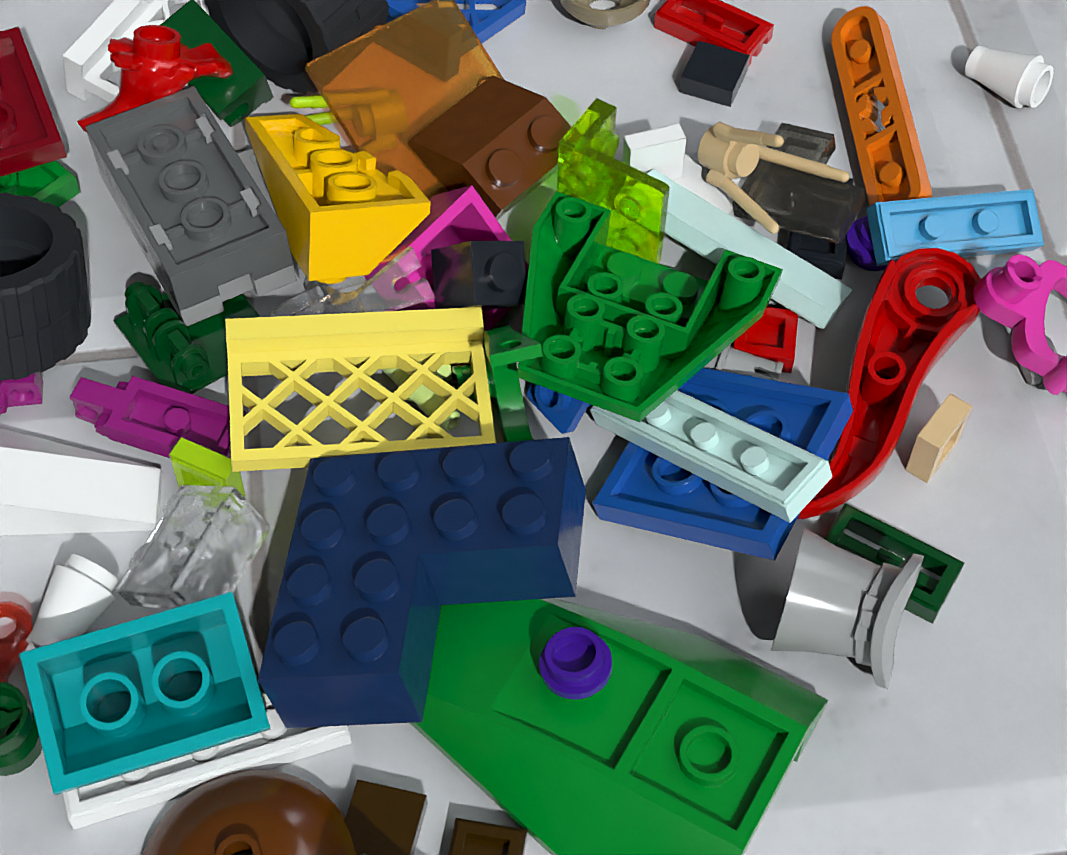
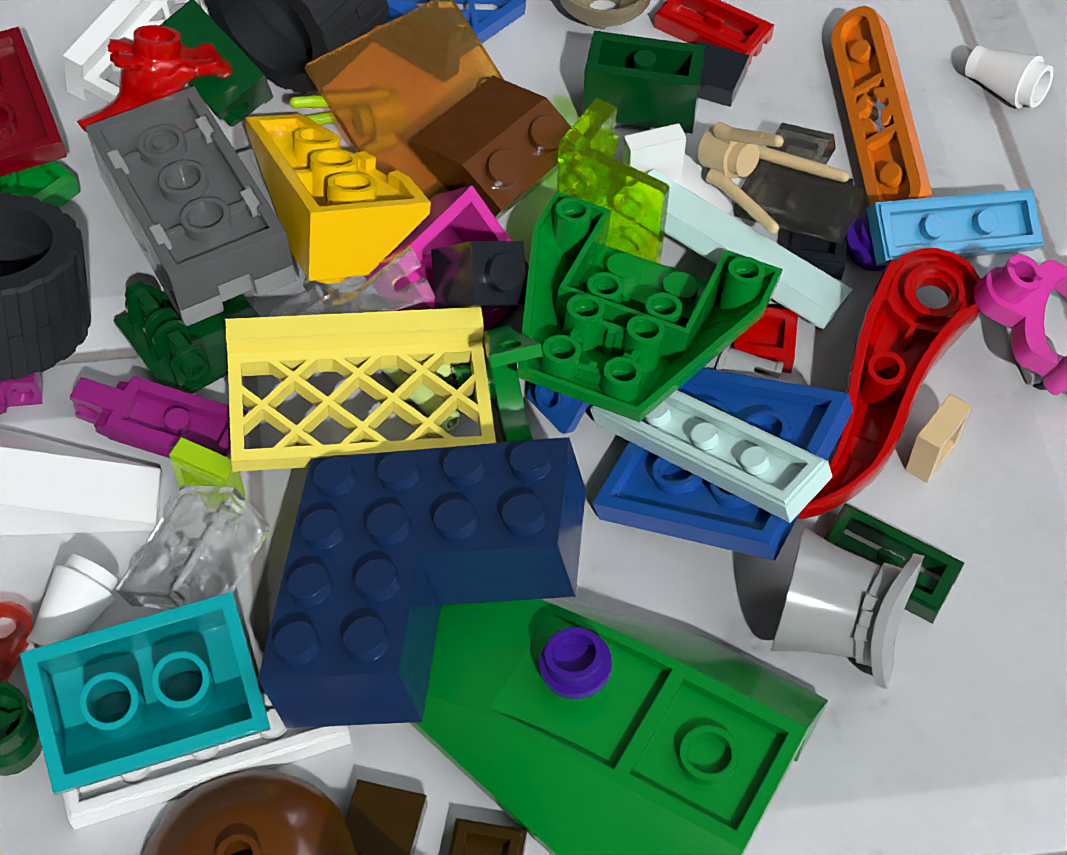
none -> dark green brick [582,30,705,134]

